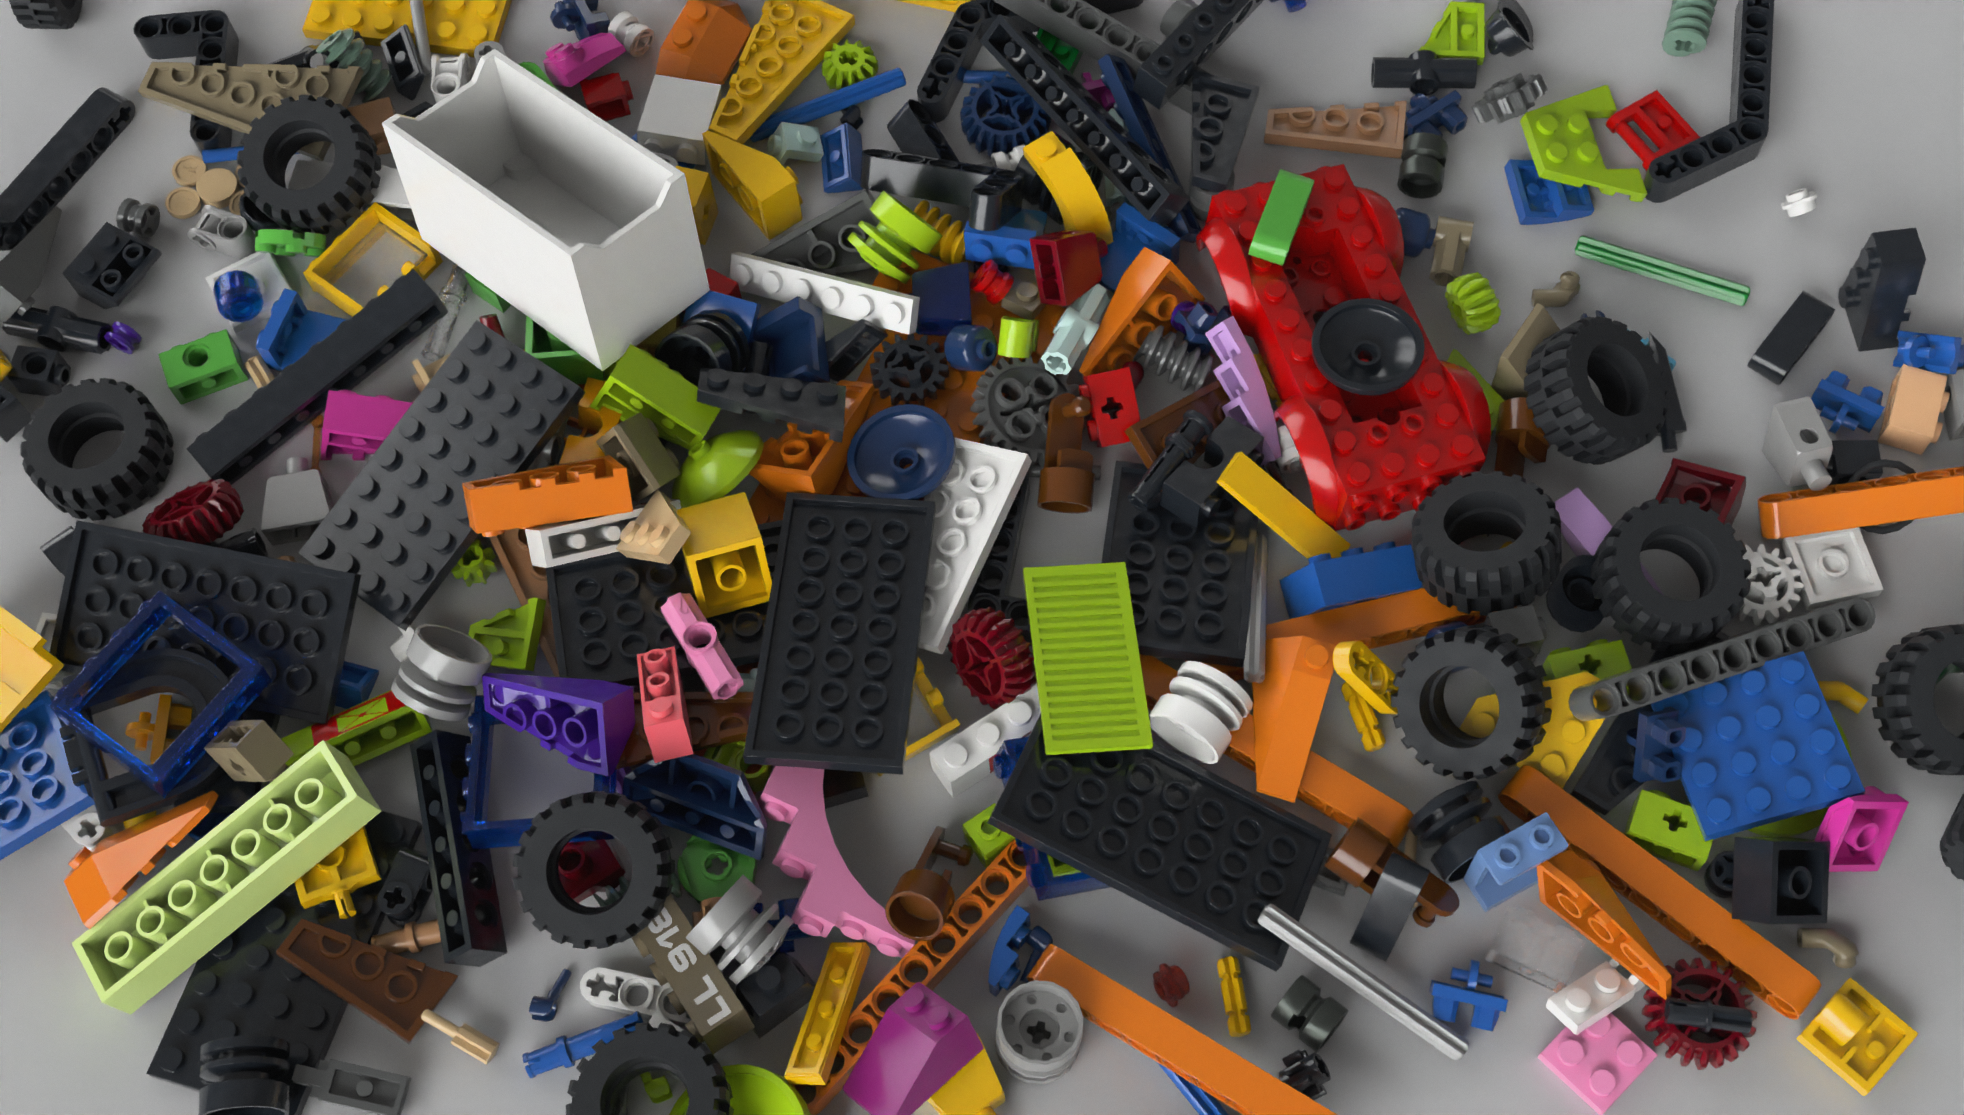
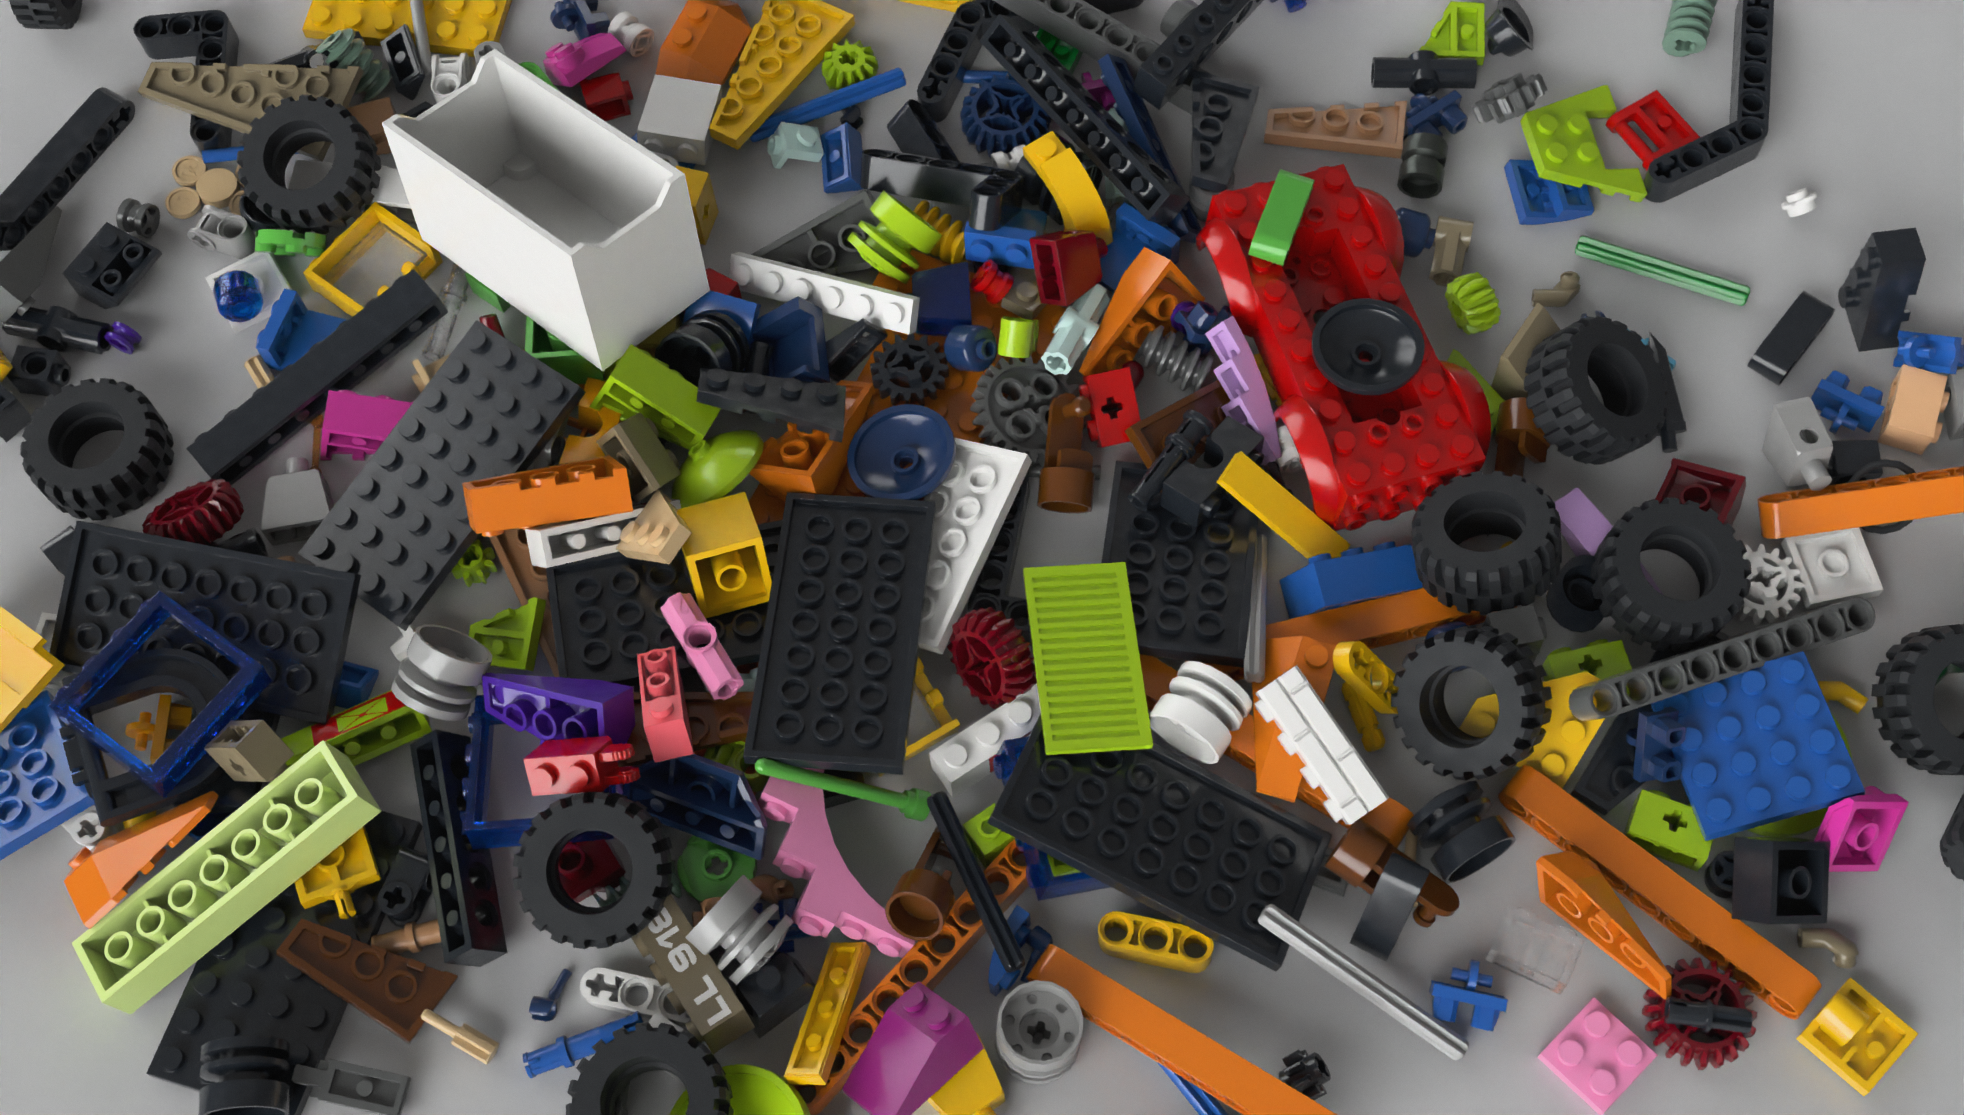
bright green brick [158,329,248,405] -> none
lime hand [639,1072,673,1104] -> none
yellow slope [702,130,803,241] -> none
clear red plate [1153,963,1190,1008] -> none
yellow axle [1217,956,1251,1037] -> none
pearl dark grey wheel [1271,975,1349,1053] -> none
medium blue panel [1463,812,1568,912] -> none
white hinge [1546,958,1646,1035] -> none
none -> red hinge [523,736,641,796]
none -> medium nougat arm [749,874,794,905]
none -> bright green piece [755,758,931,822]
none -> black axle [927,791,1025,973]
none -> yellow beam [1098,911,1214,973]
none -> white brick [1254,665,1389,825]

